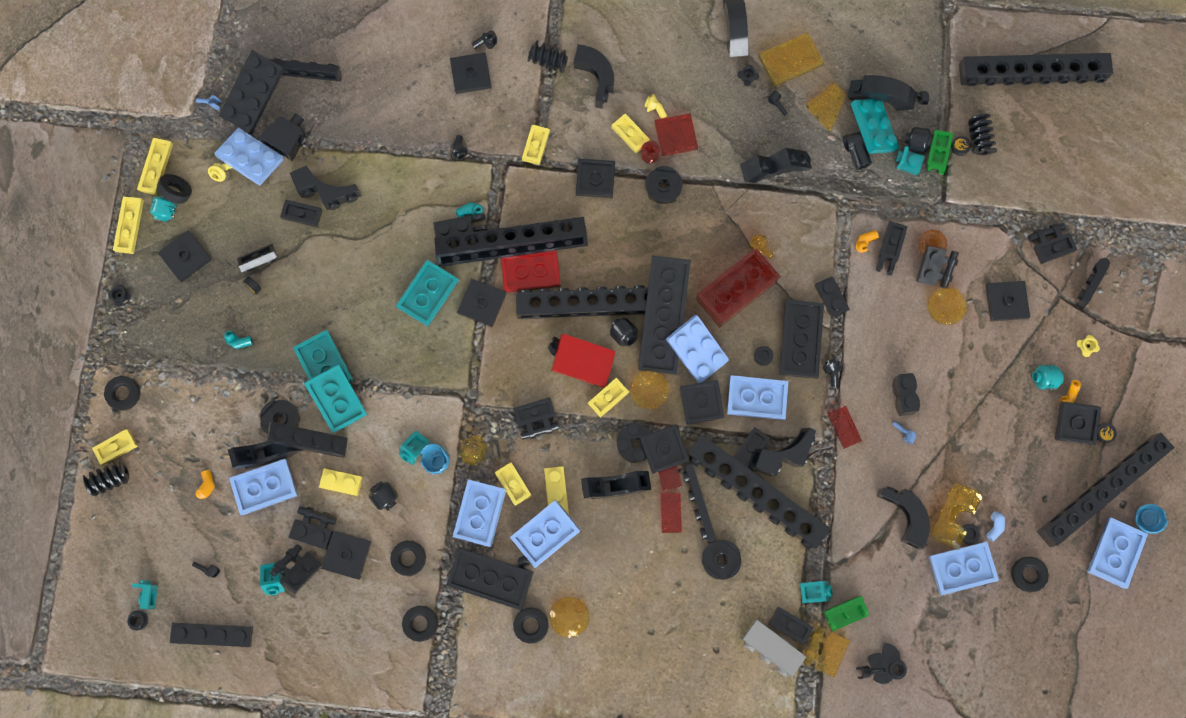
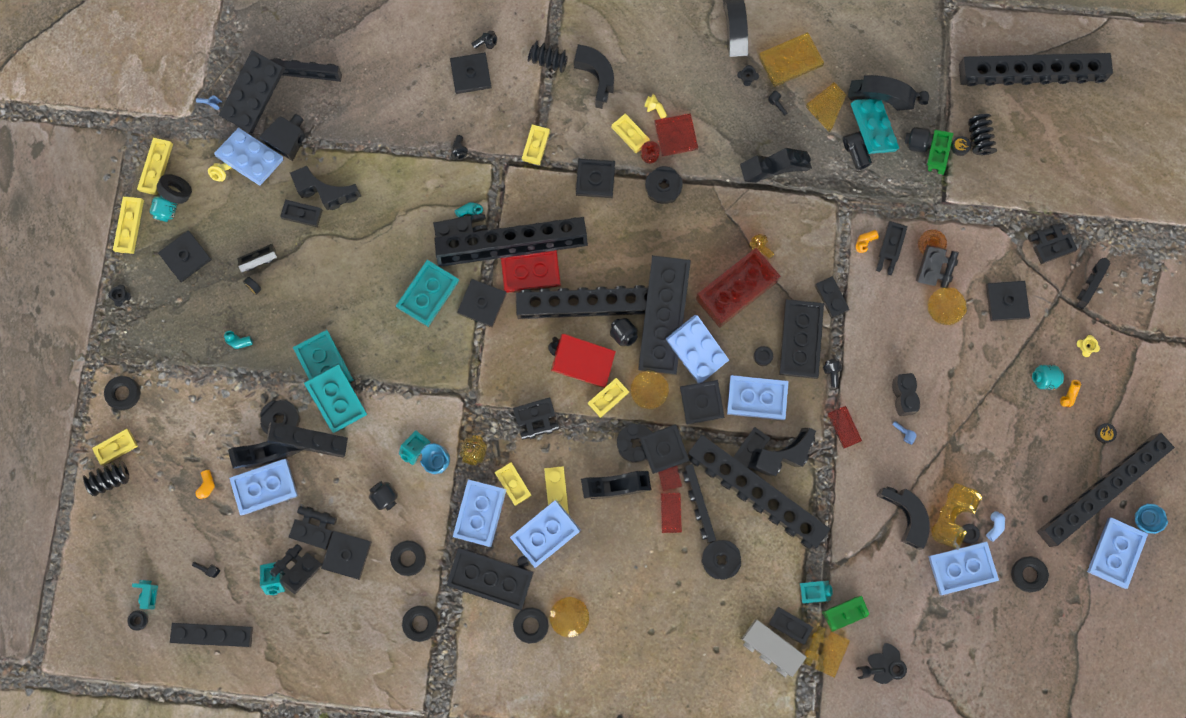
light yellow plate [319,469,363,496] -> none
teal bracket [895,146,924,175] -> none
black plate [1055,401,1102,445] -> none

